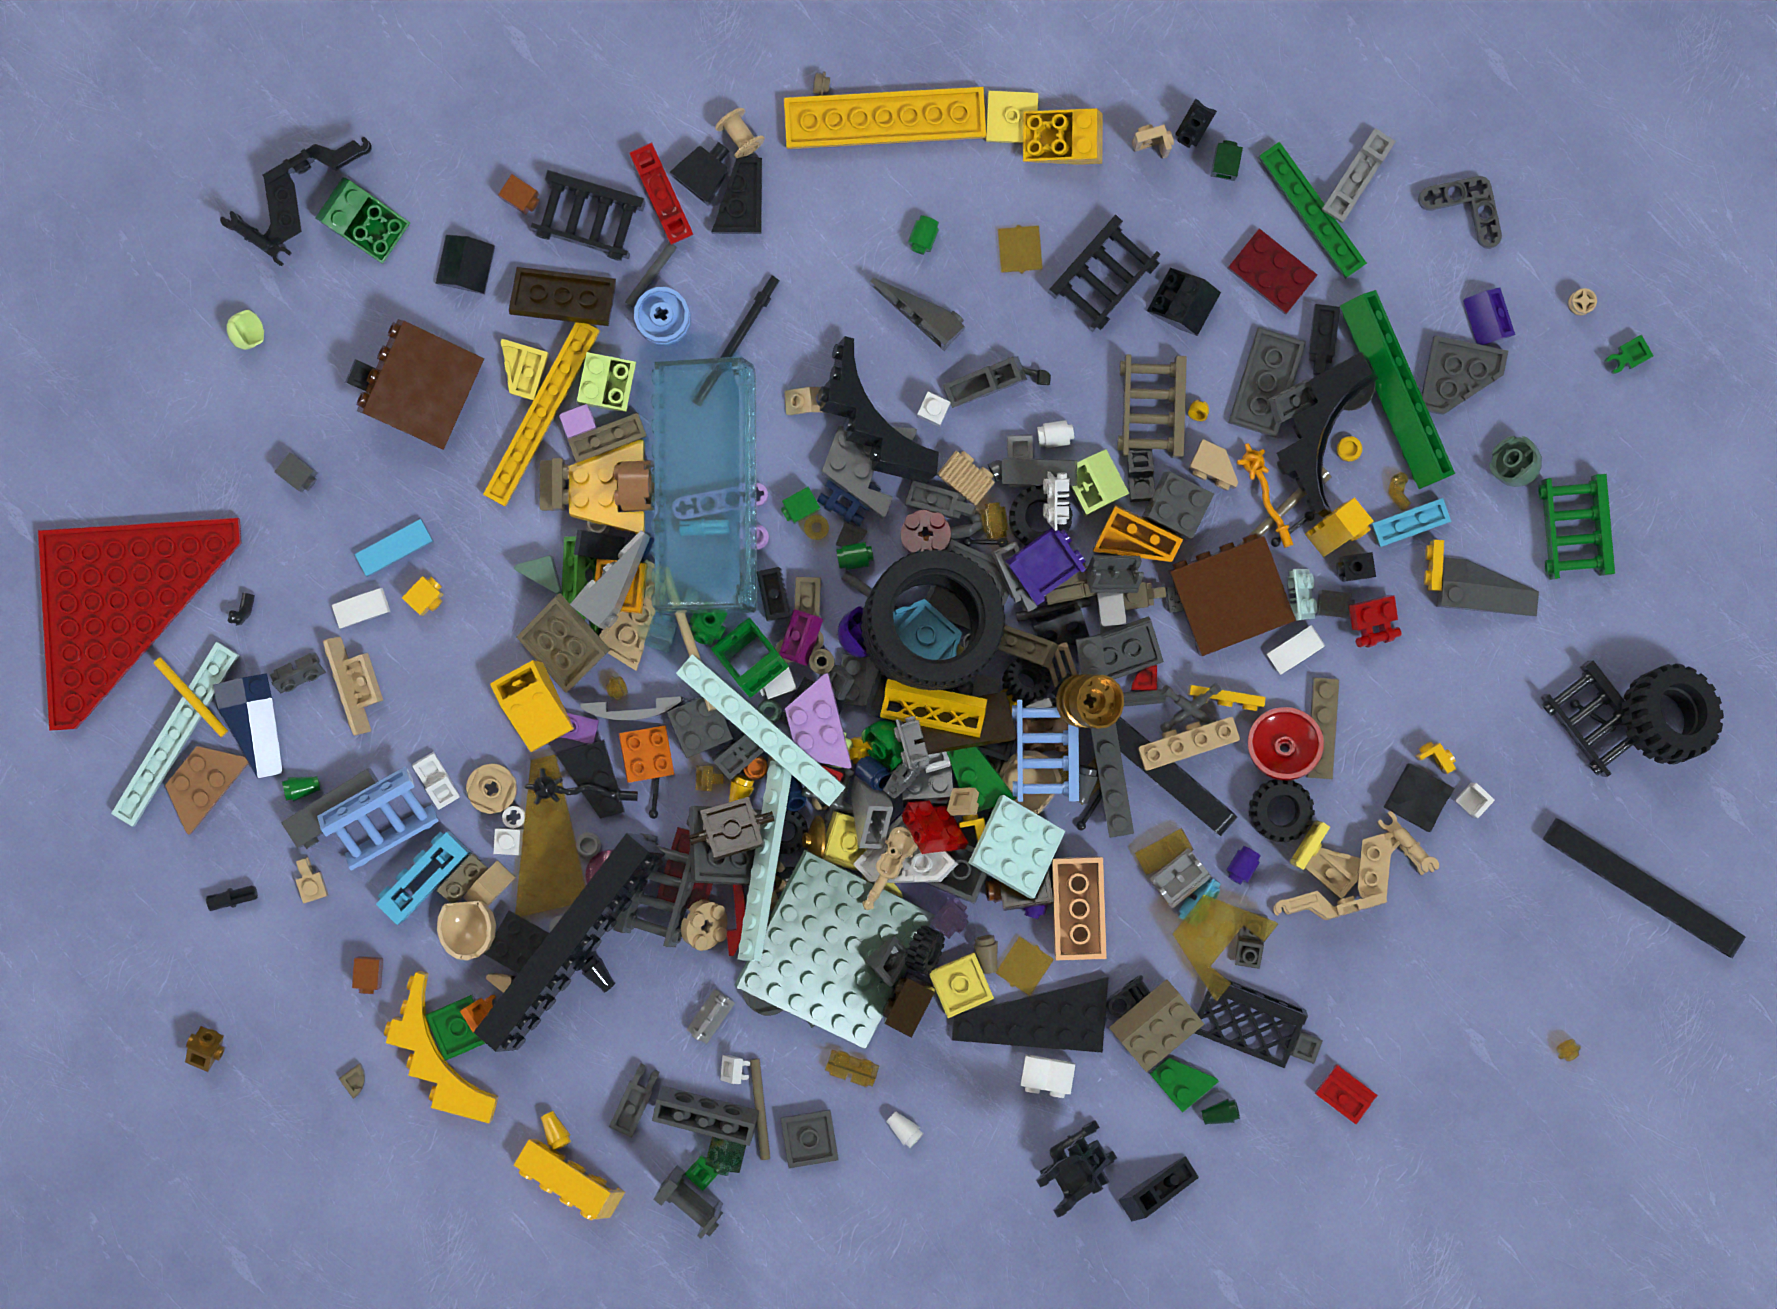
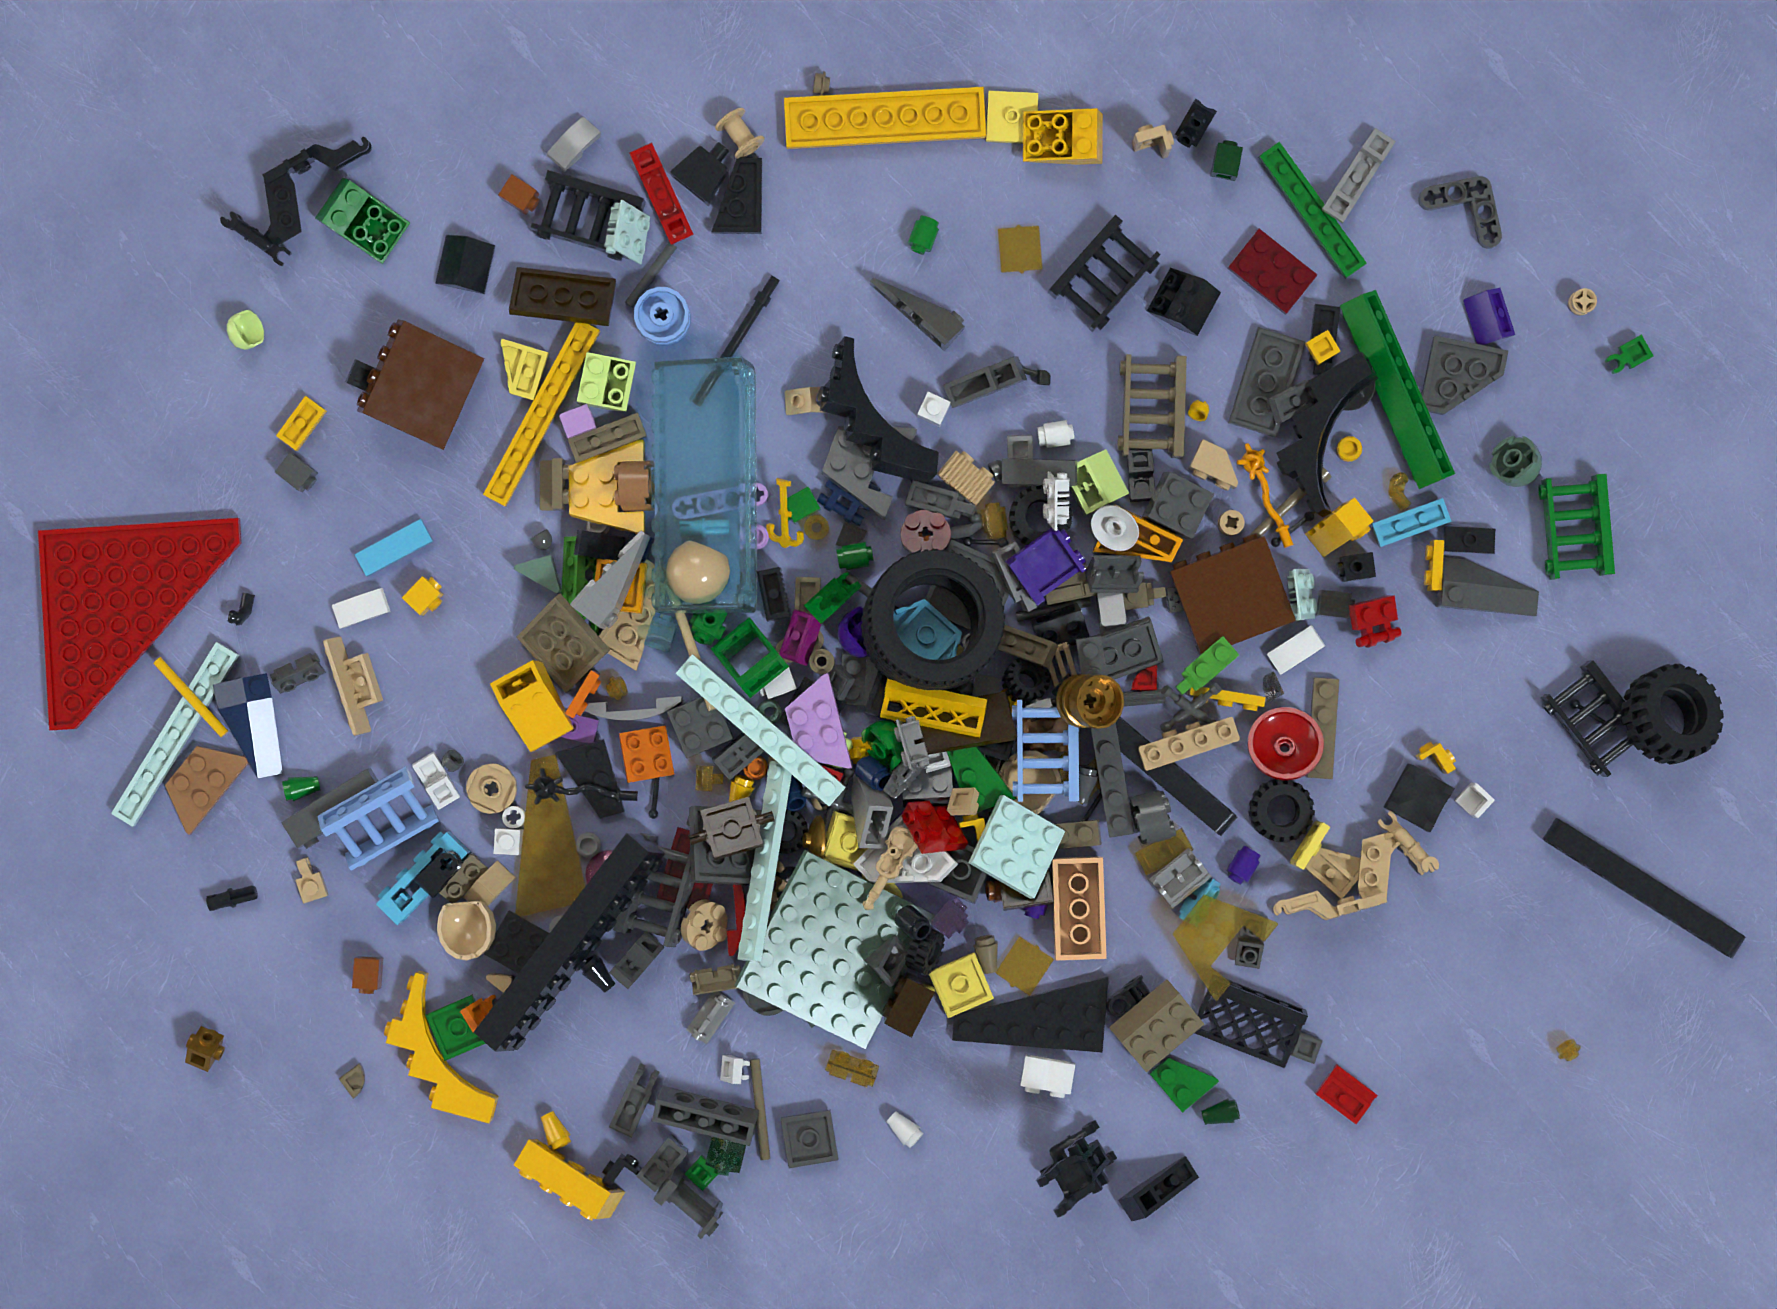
none -> yellow plate [276,396,327,452]
none -> black piece [414,851,462,898]
none -> dark grey hinge [441,750,464,772]
none -> dark grey hinge [530,529,552,550]
none -> light grey slope [547,117,601,171]
none -> orange plate [565,669,602,718]
none -> black bracket [602,1153,641,1187]
none -> light aqua hinge [604,200,650,264]
none -> dark grey brick [609,931,664,989]
none -> dark grey hinge [636,1135,688,1192]
none -> tan cylinder [666,541,730,604]
none -> dark tan hinge [690,963,741,995]
none -> yellow piece [766,478,804,548]
none -> green hinge [804,572,862,624]
none -> black brick [895,905,931,940]
none -> dark tan plate [1052,819,1102,849]
none -> white dish [1091,505,1139,551]
none -> dark grey brick [1129,790,1176,846]
none -> bright green hinge [1175,636,1239,695]
none -> tan wheel [1218,510,1244,536]
none -> clear smoke tile [1263,671,1284,702]
none -> yellow plate [1305,330,1341,365]
none -> black plate [1443,526,1496,554]

